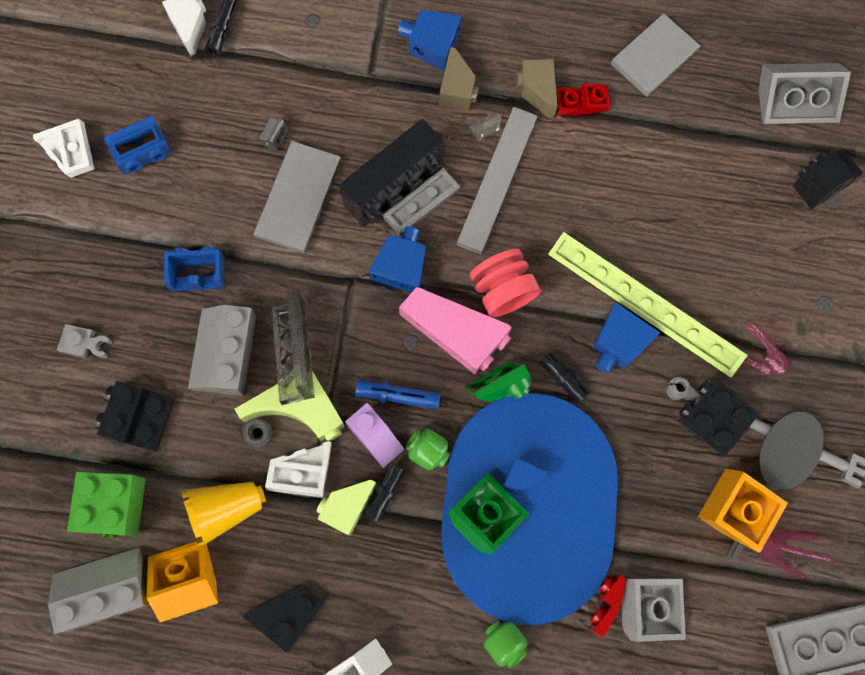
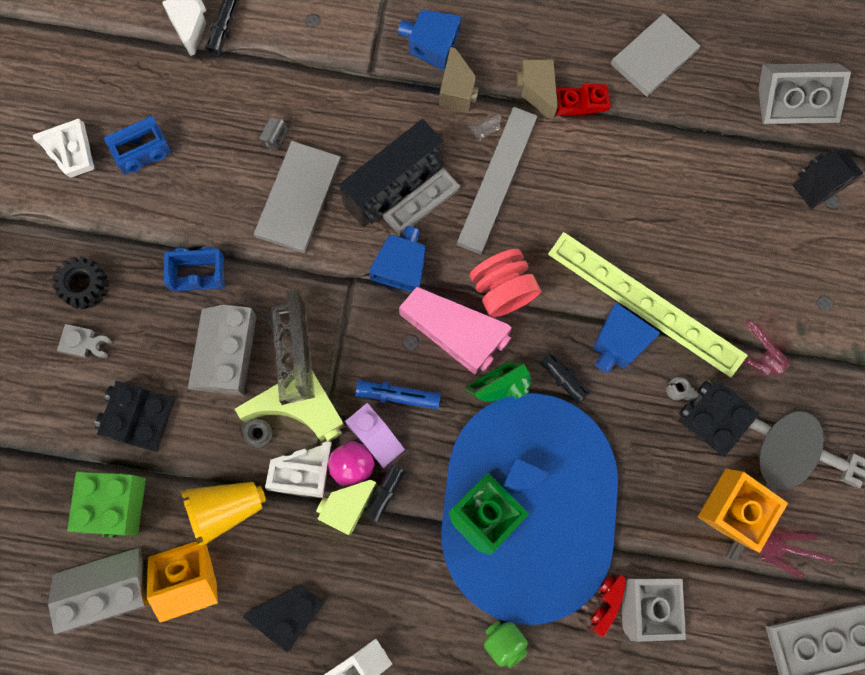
bright green head [406,428,450,471] -> none
none -> black tyre [52,256,109,309]
none -> dark pink hair [327,441,374,487]

